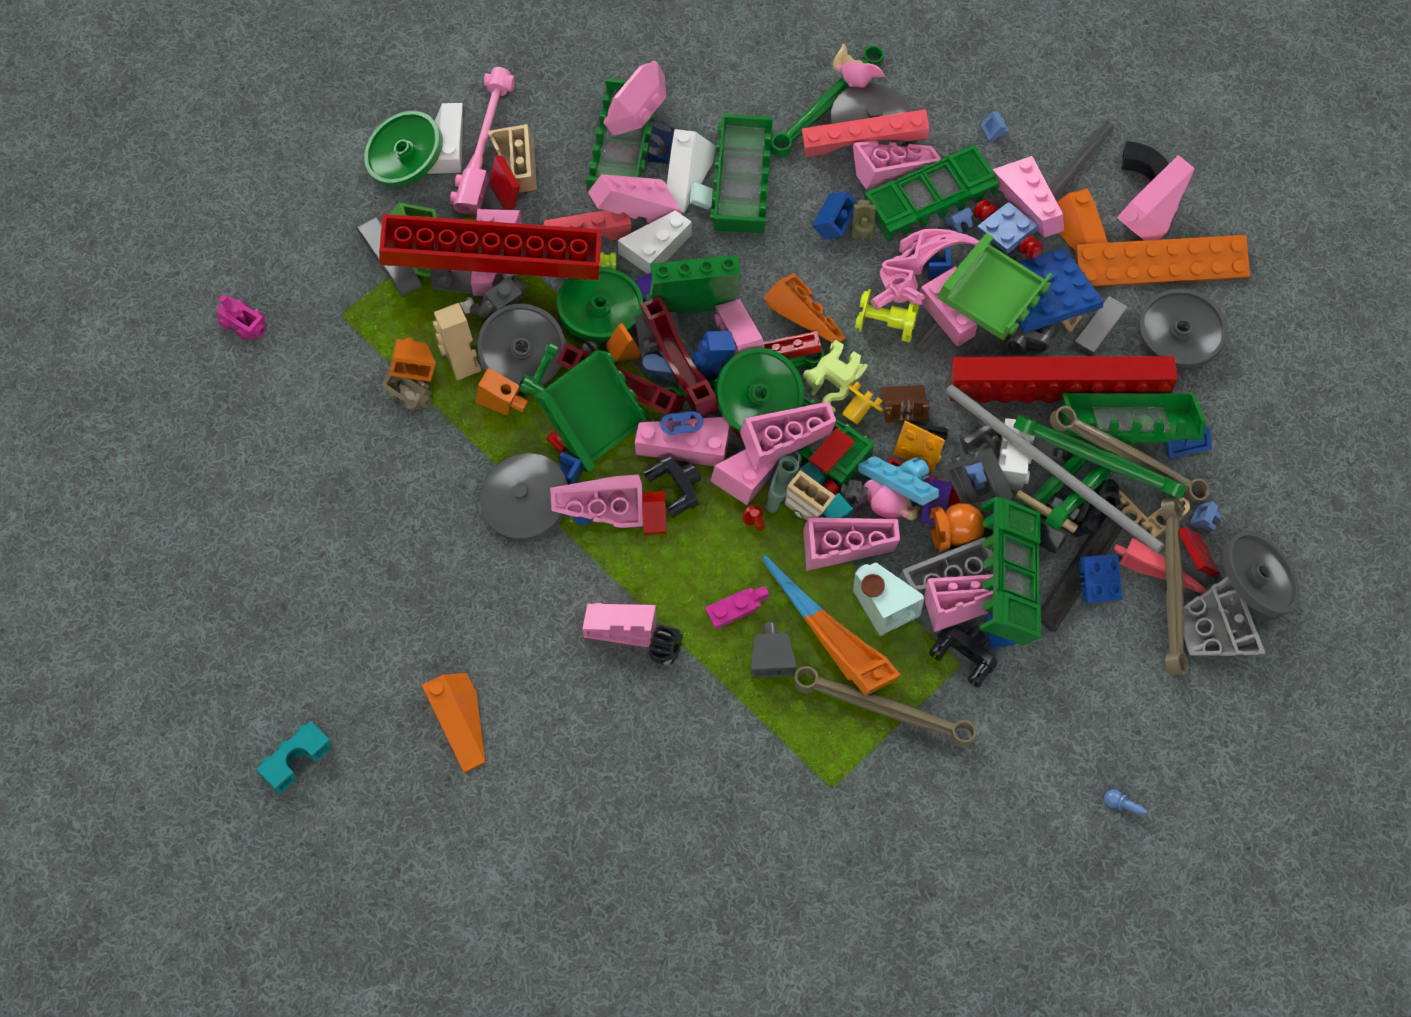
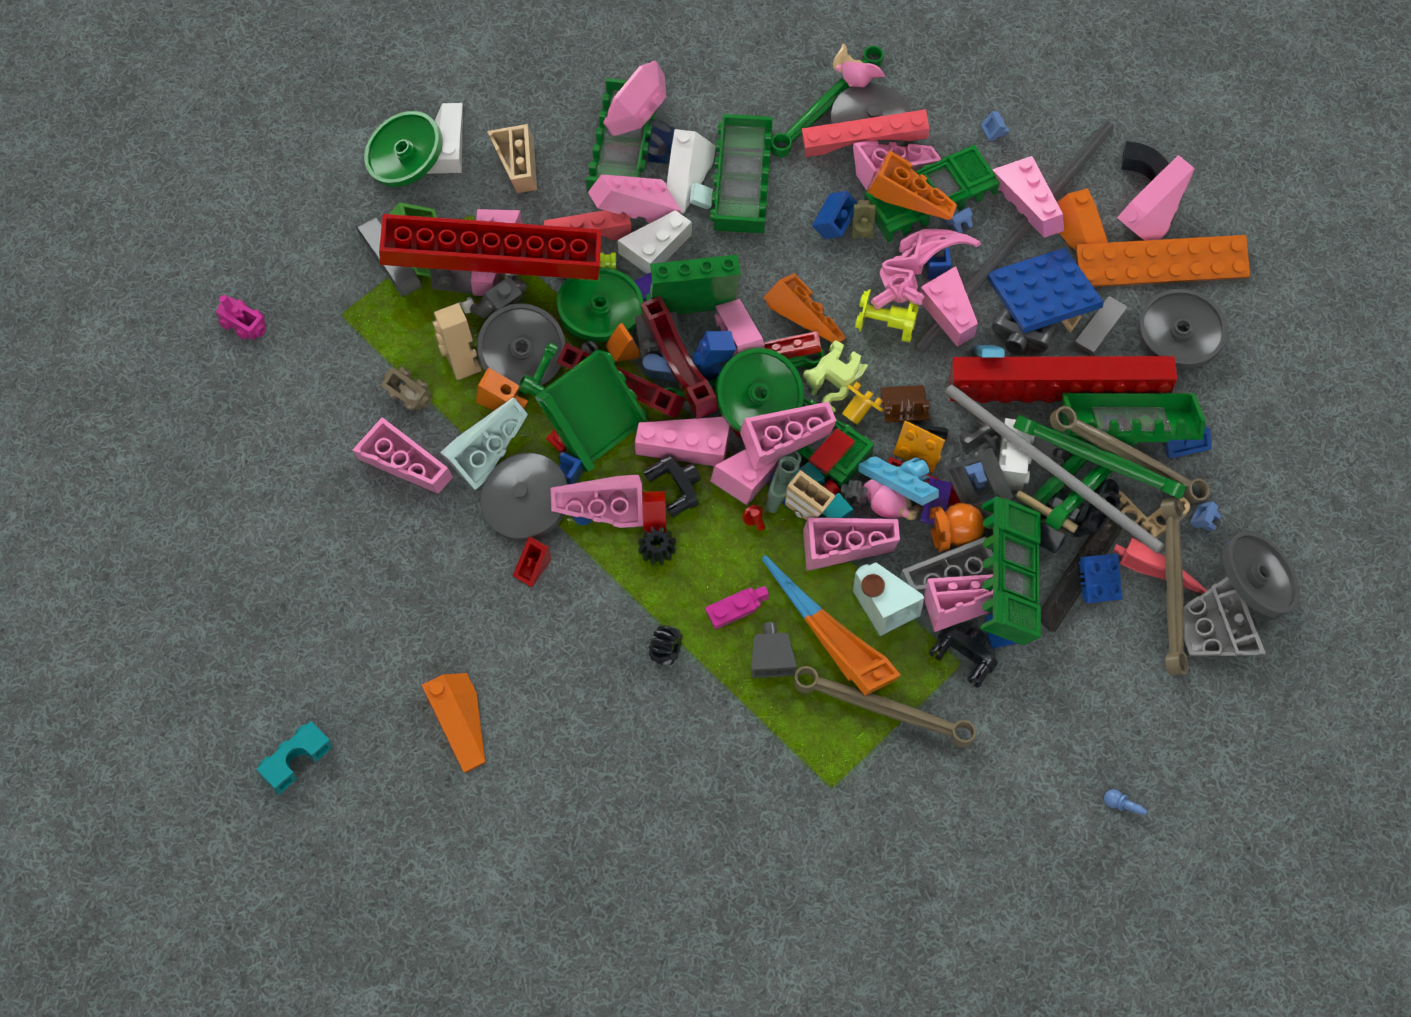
orange torso [389,337,436,382] -> none
bright pink bar [450,67,515,216] -> none
red tile [489,155,520,210] -> none
bright pink wedge [582,603,657,647] -> none
blue beam [660,411,703,435] -> none
bright green panel [938,233,1052,341] -> none
medium blue plate [974,200,1042,259] -> none
red tile [1178,527,1220,576] -> none
none -> bright pink wedge [353,417,453,494]
none -> light aqua wedge [440,398,528,490]
none -> red slope [513,537,551,587]
none -> black gear [638,526,676,566]
none -> orange wedge [867,150,957,220]
none -> medium azure tile [974,345,1005,357]

